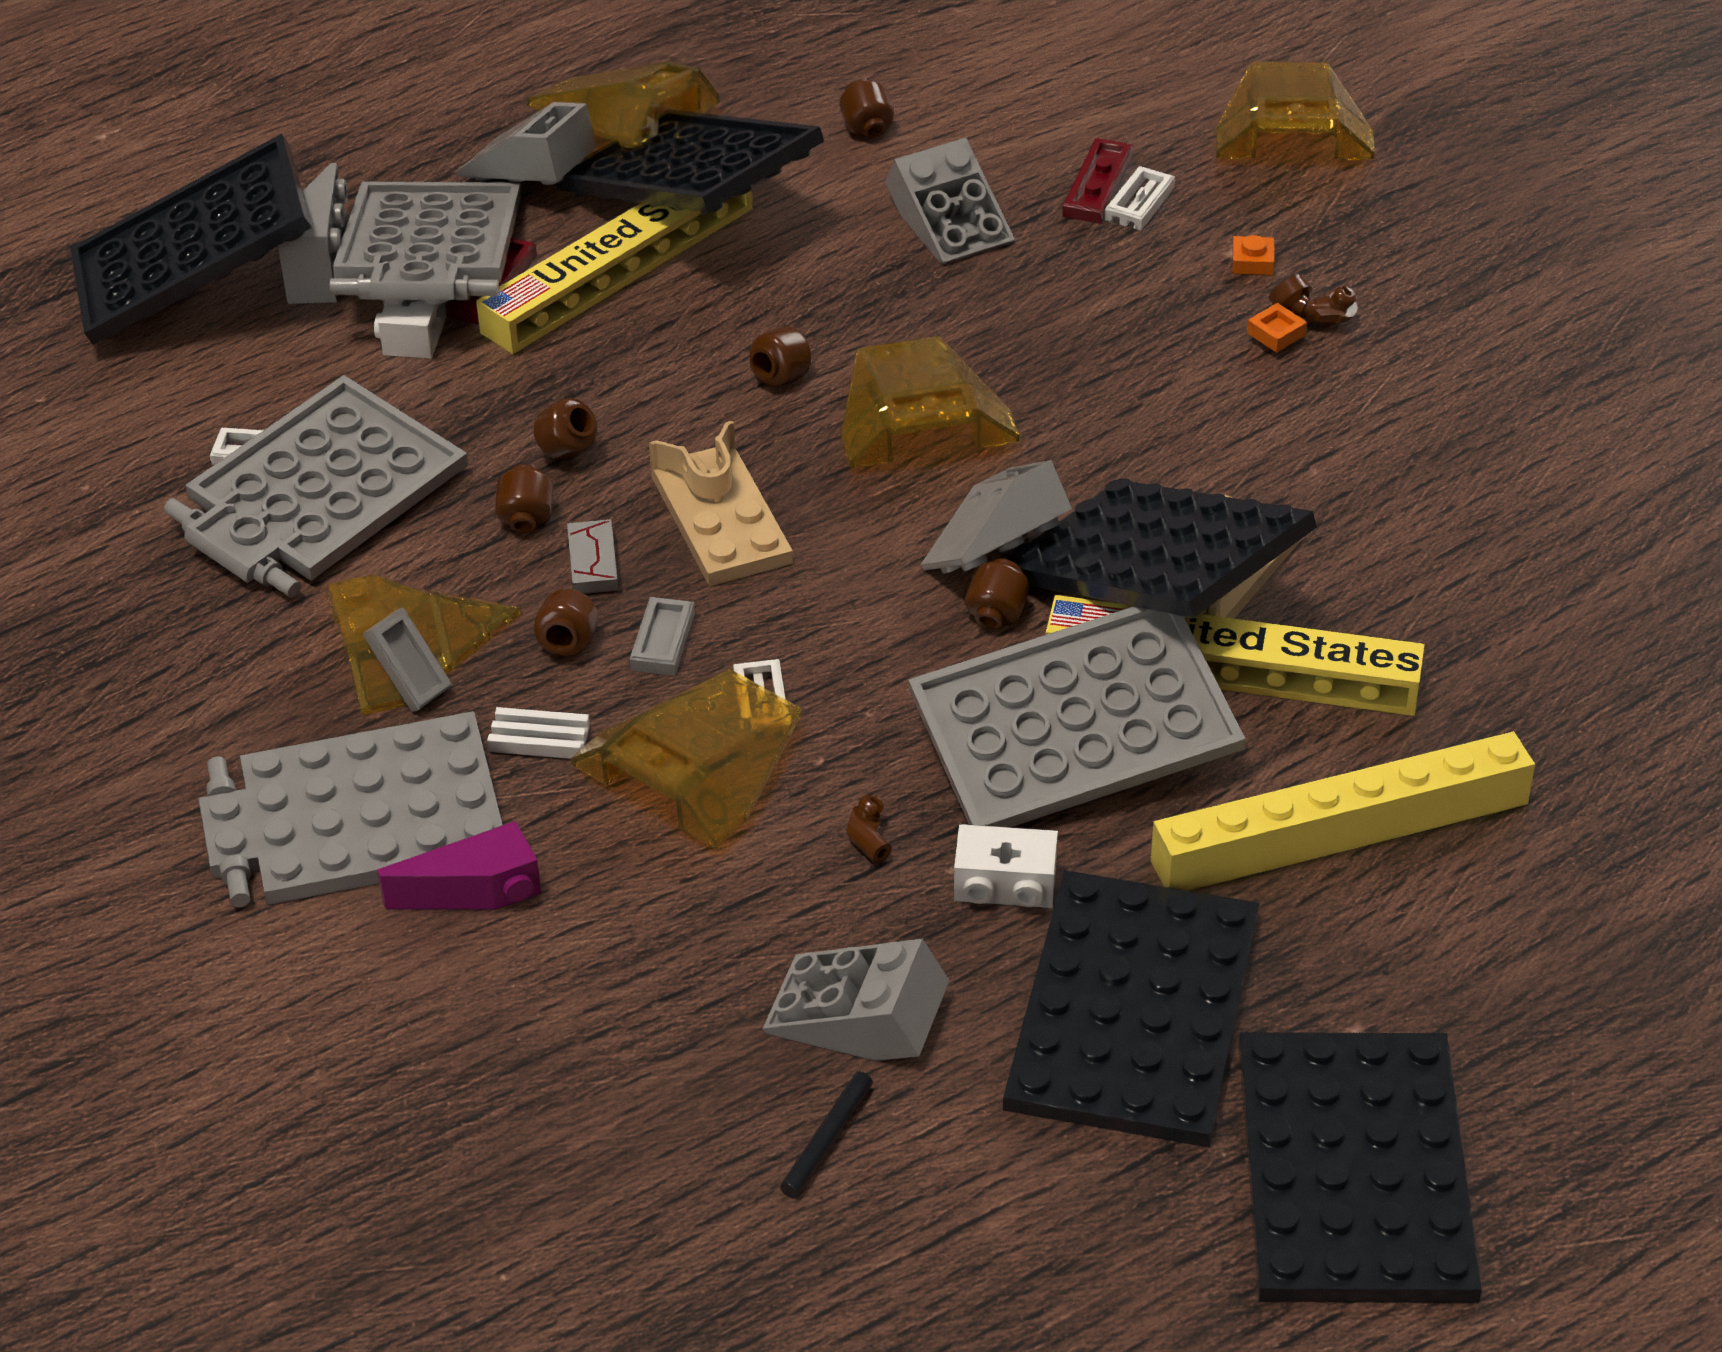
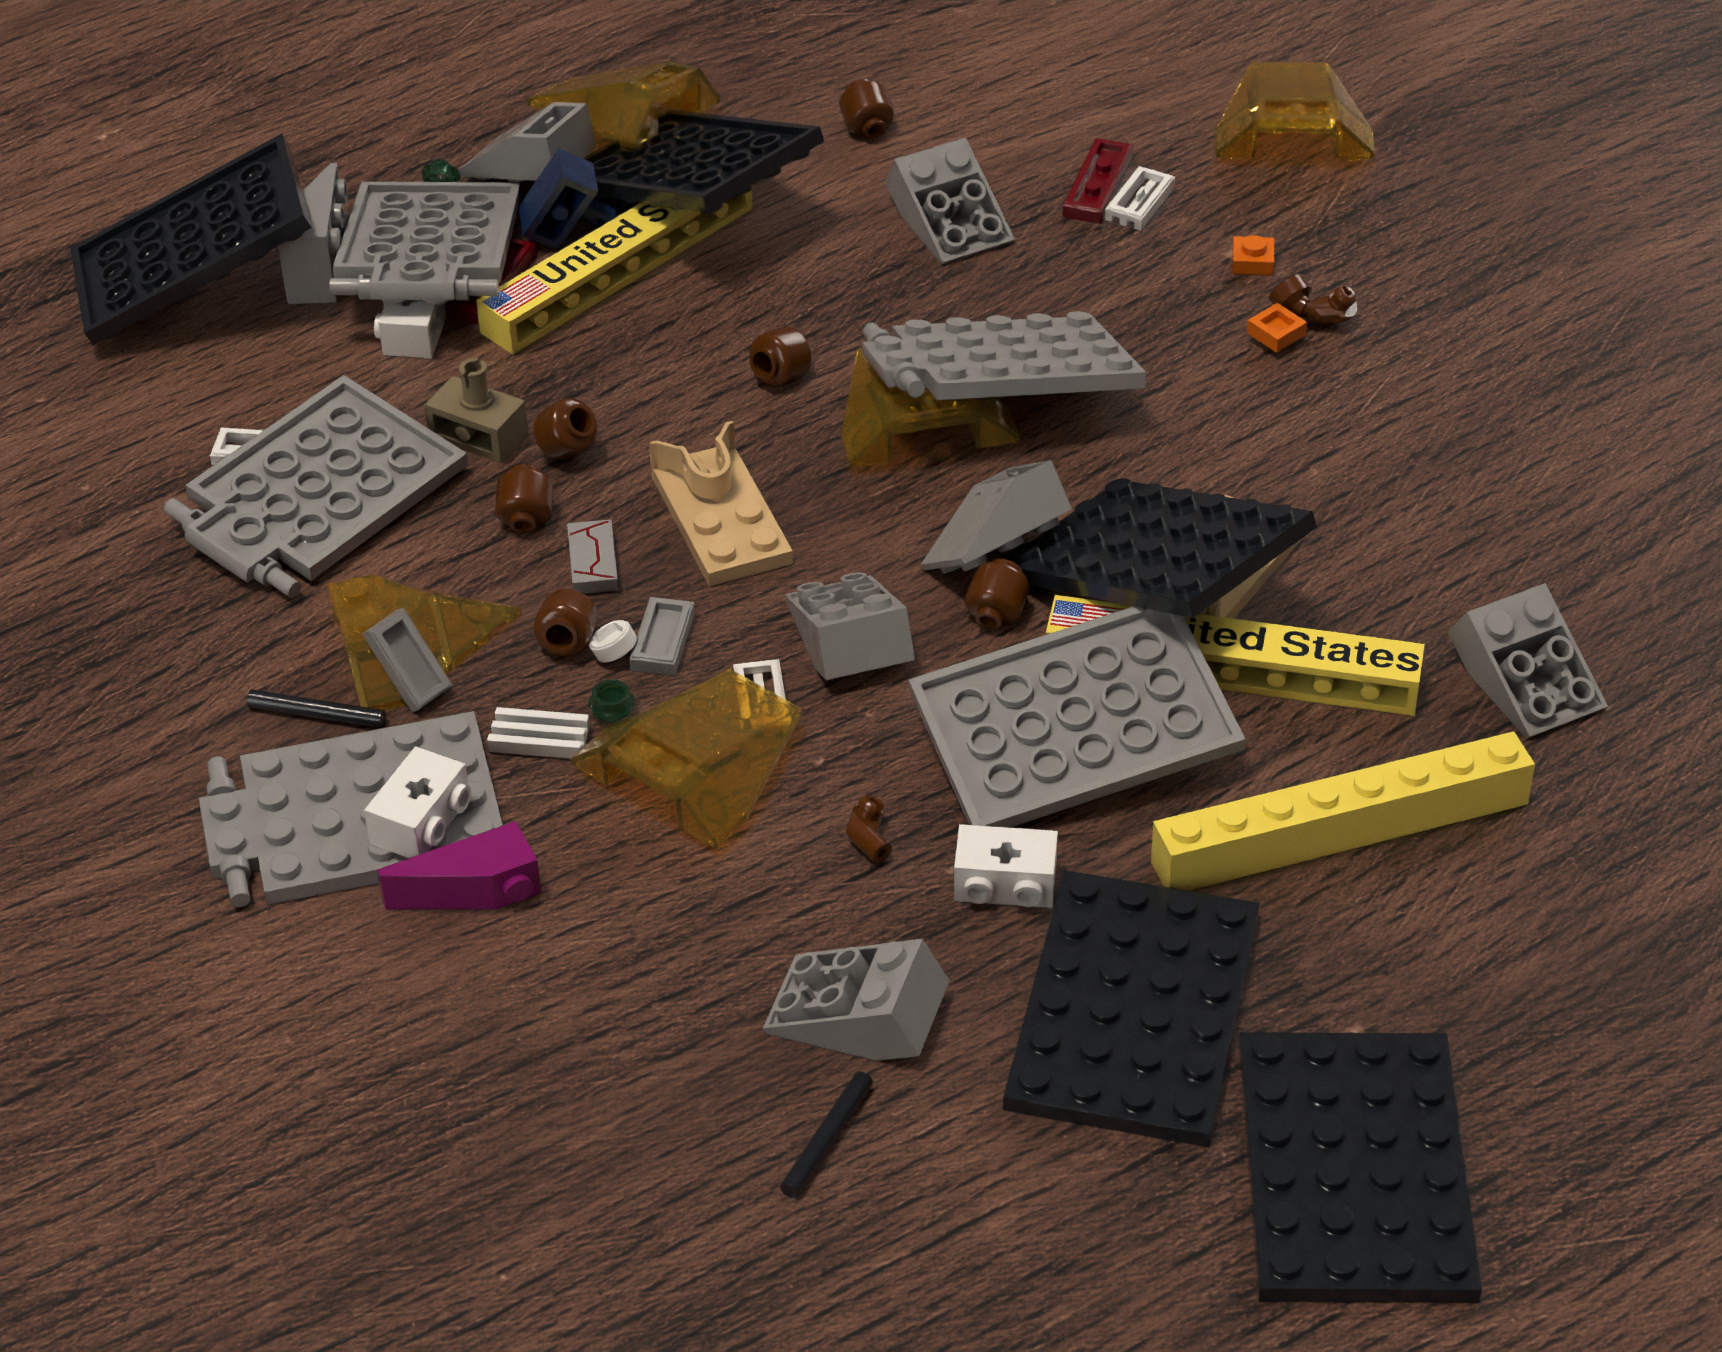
none -> black bar [247,689,386,728]
none -> white brick [364,746,471,858]
none -> clear green plate [422,159,461,182]
none -> dark tan brick [424,358,529,463]
none -> dark blue brick [519,148,616,250]
none -> clear green plate [588,679,635,722]
none -> white tile [589,620,637,662]
none -> light grey slope [785,572,915,680]
none -> light grey plate [861,311,1147,400]
none -> light grey slope [1448,583,1608,739]

